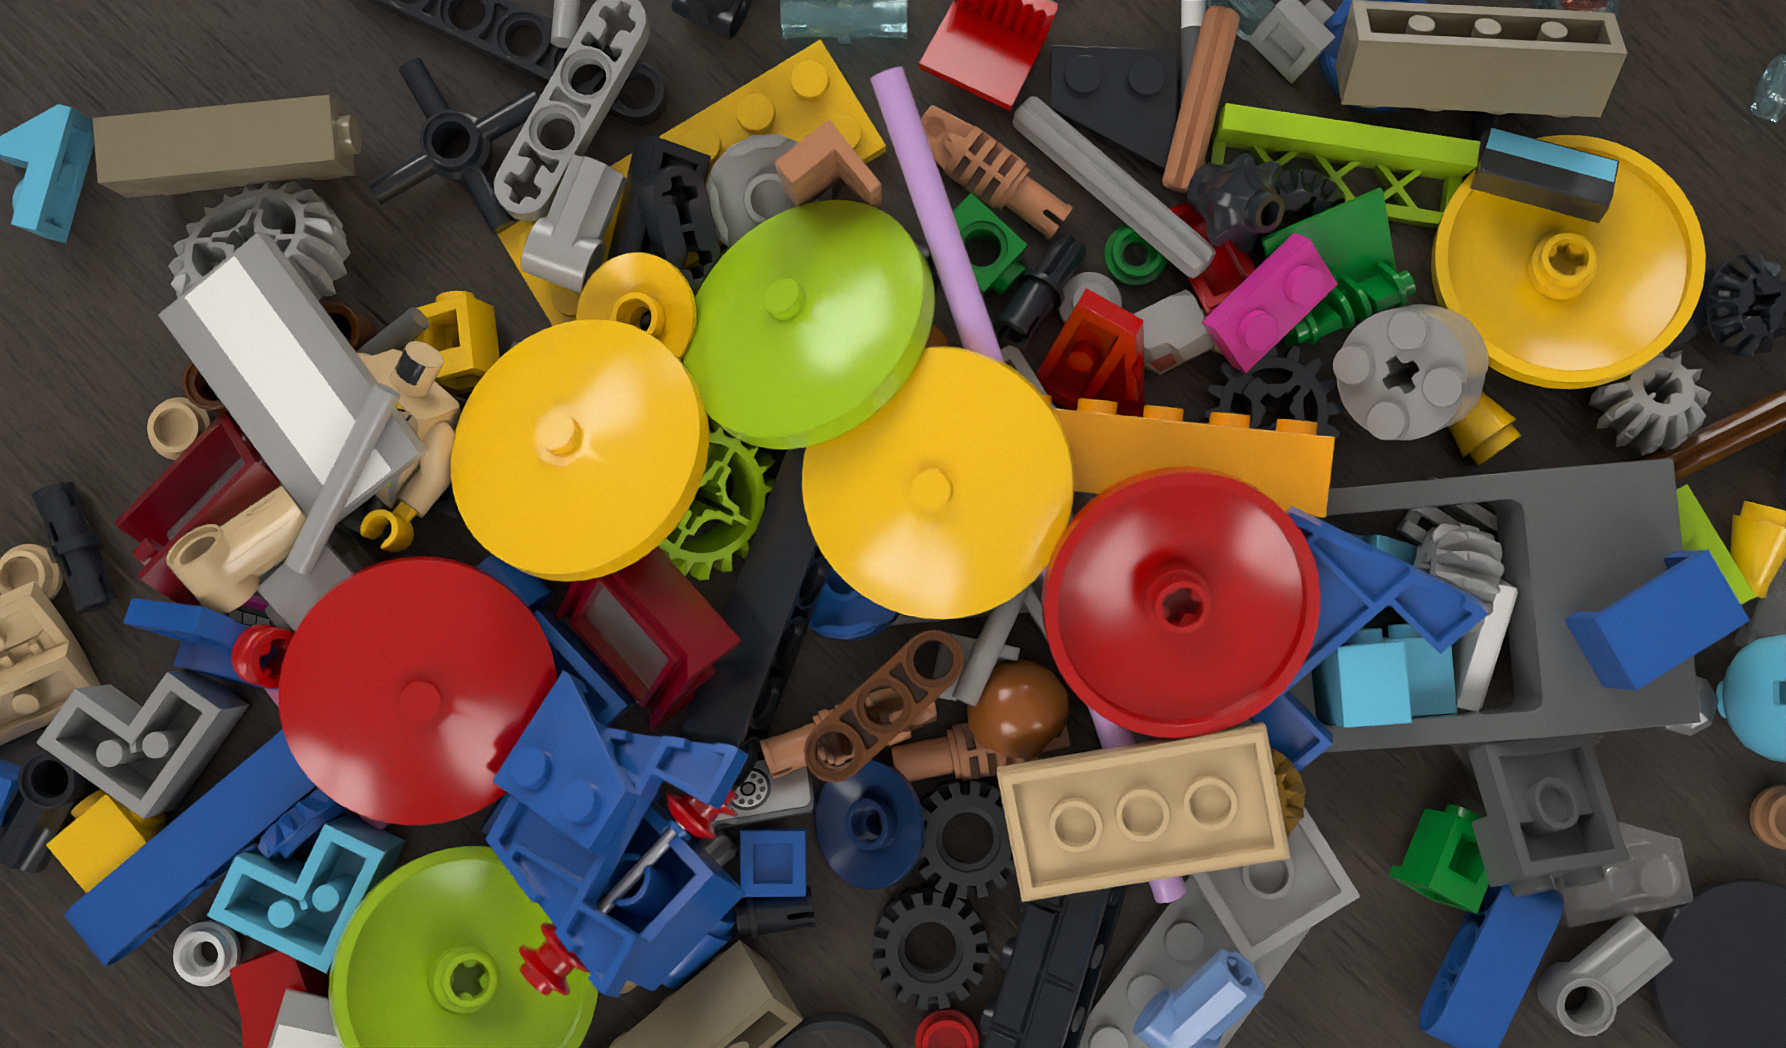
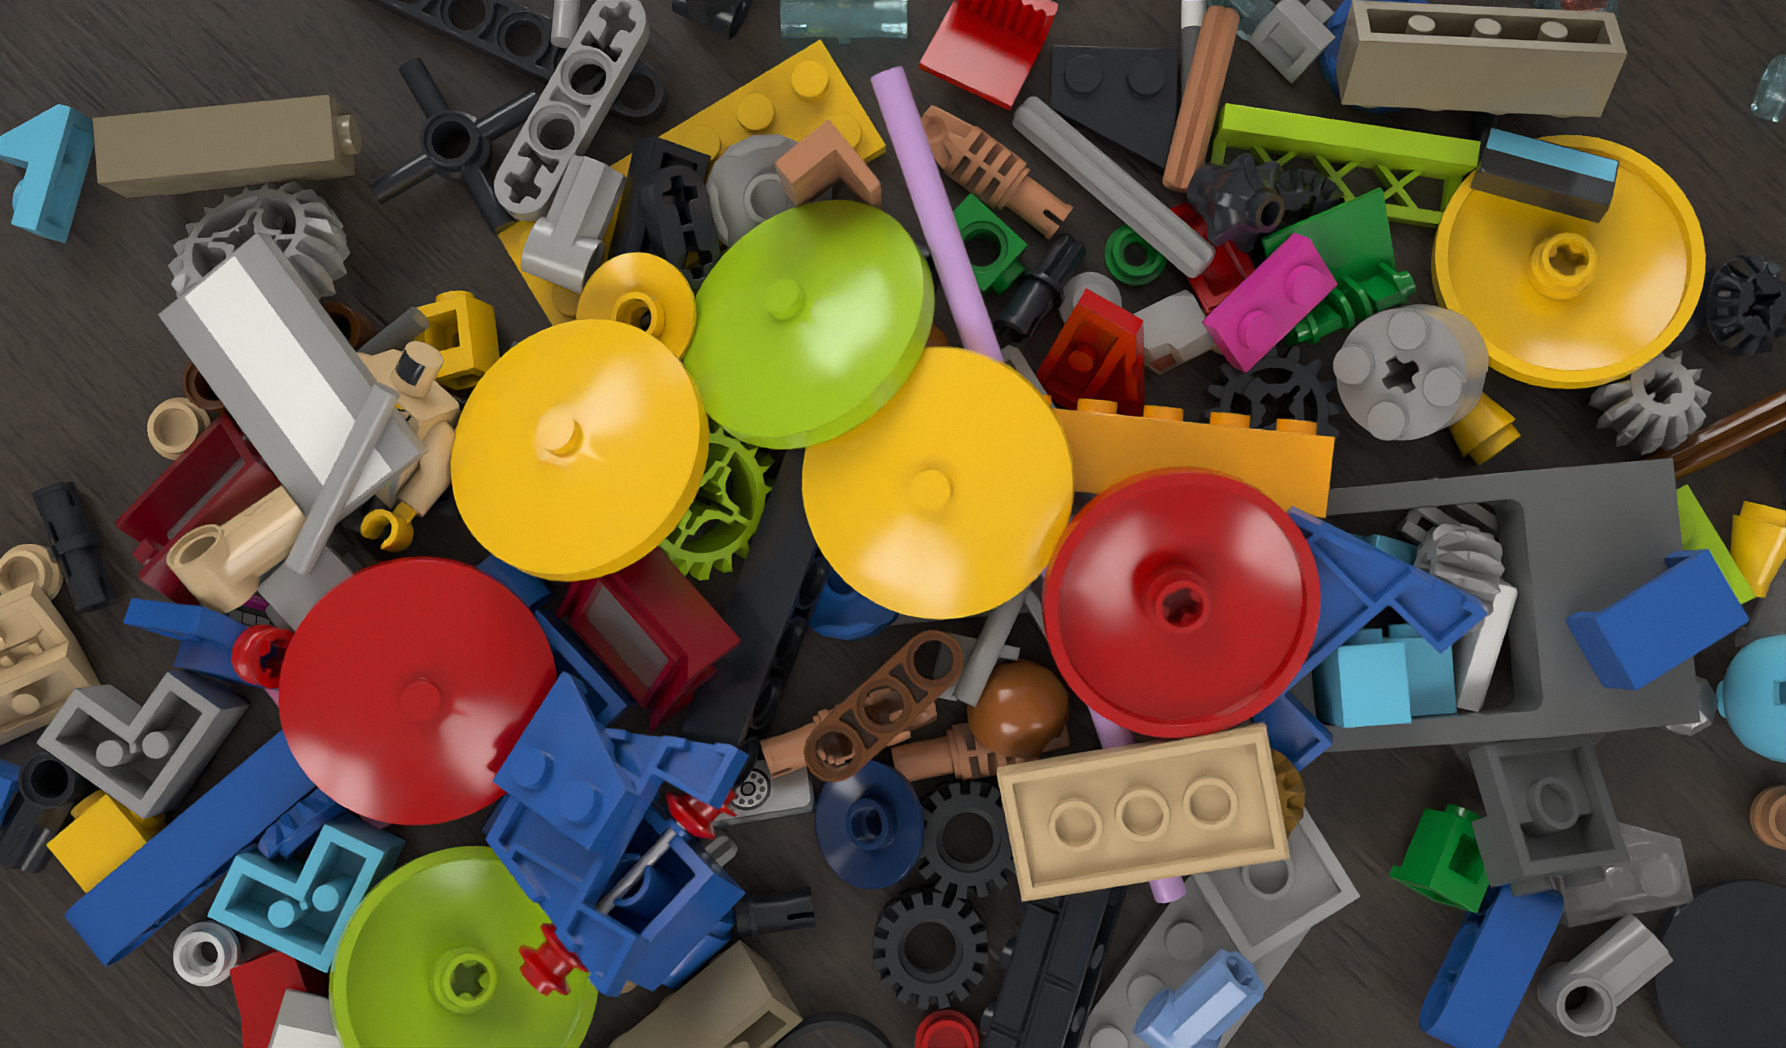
blue tile [740,828,807,897] -> none

